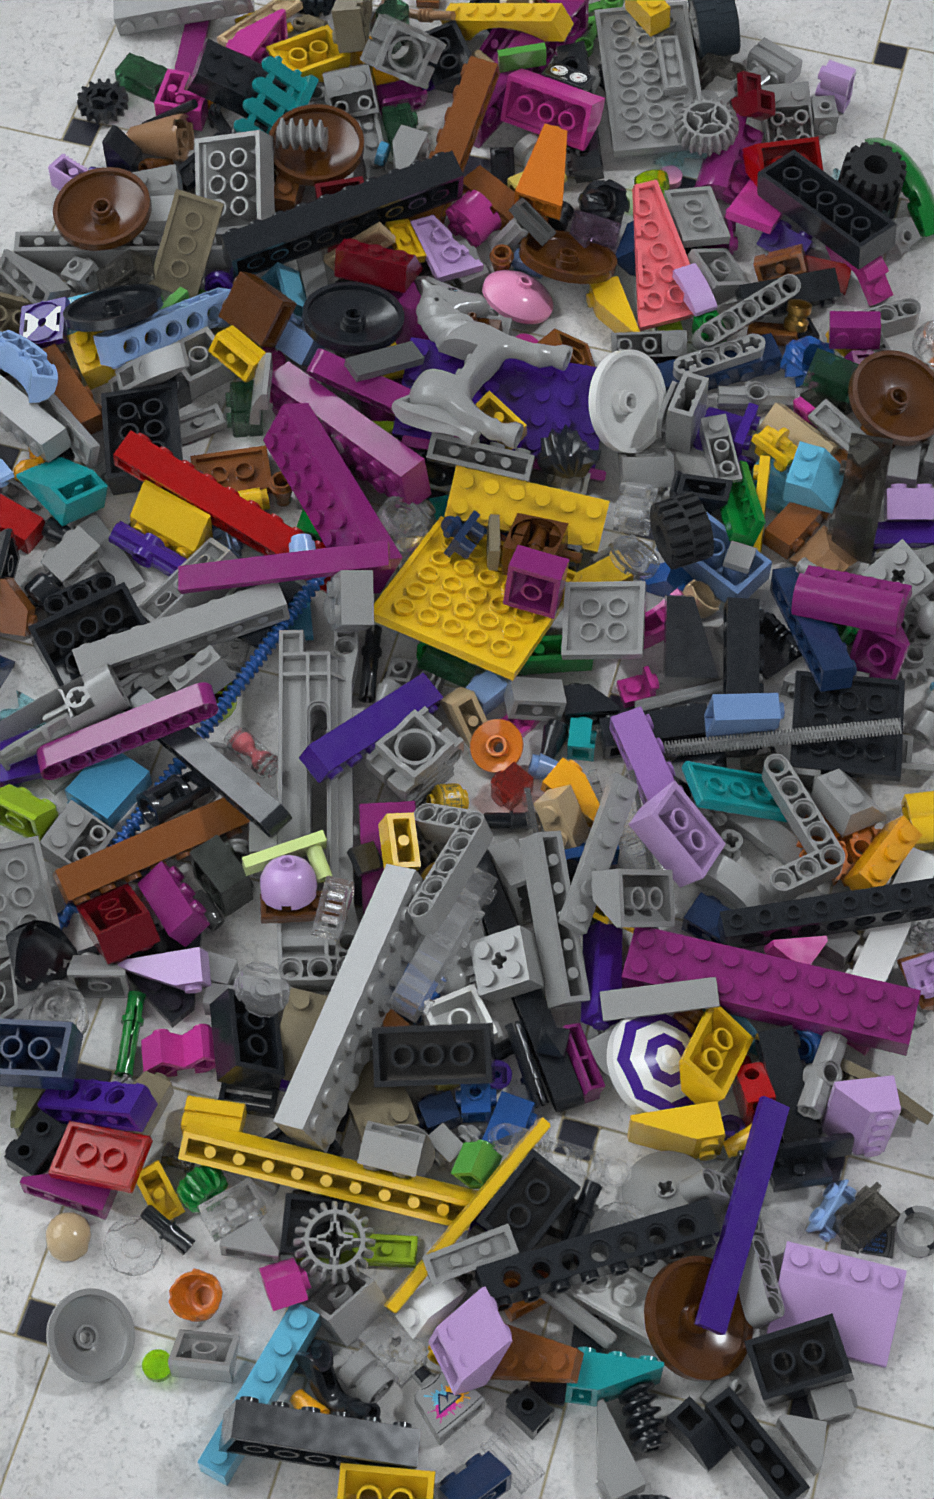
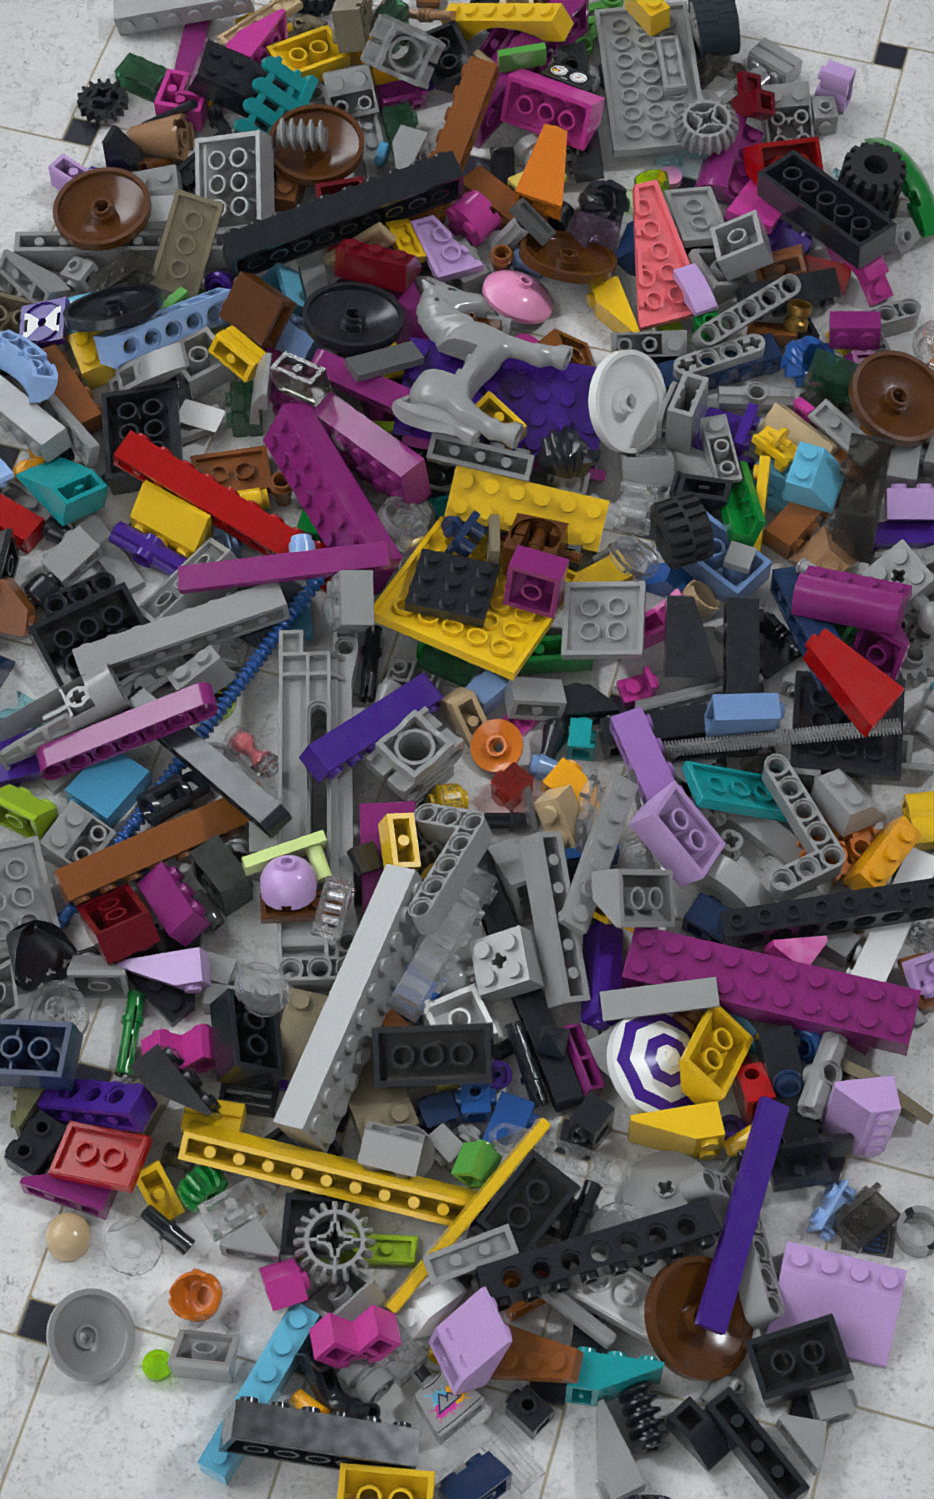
none -> black slope [129,1044,223,1119]
none -> white sticker [179,399,226,432]
none -> clear smoke brick [270,351,331,407]
none -> dark pink brick [309,1304,402,1369]
none -> black plate [404,548,500,627]
none -> black brick [568,1092,615,1156]
none -> clear slope [576,774,598,853]
none -> light grey brick [710,210,774,281]
none -> dark blue plate [773,1069,803,1097]
none -> red slope [803,628,905,737]

